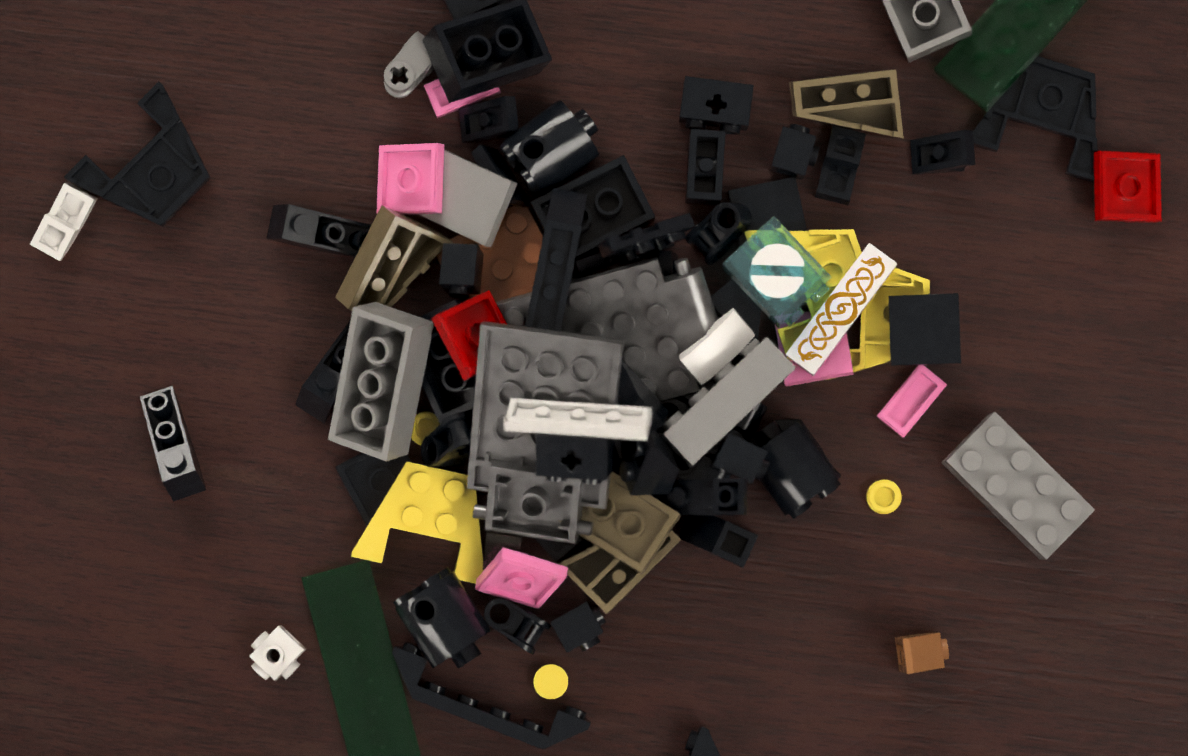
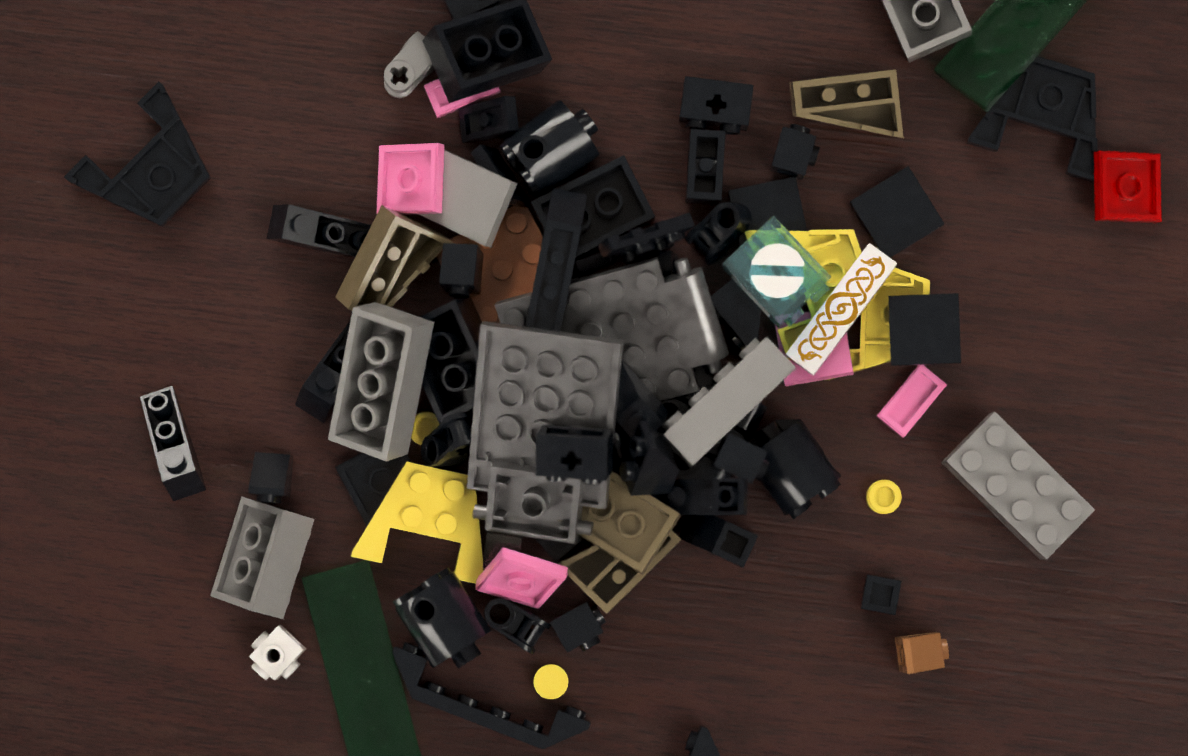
white slope [30,182,98,261] -> none
red tile [431,290,507,381] -> none
white tile [504,398,652,441] -> none
white slope [679,308,755,385] -> none
black slope [815,125,866,206] -> none
black slope [910,130,975,175] -> none
none -> light grey slope [210,496,314,619]
none -> black slope [248,452,293,503]
none -> black tile [849,166,944,258]
none -> black plate [860,574,902,615]

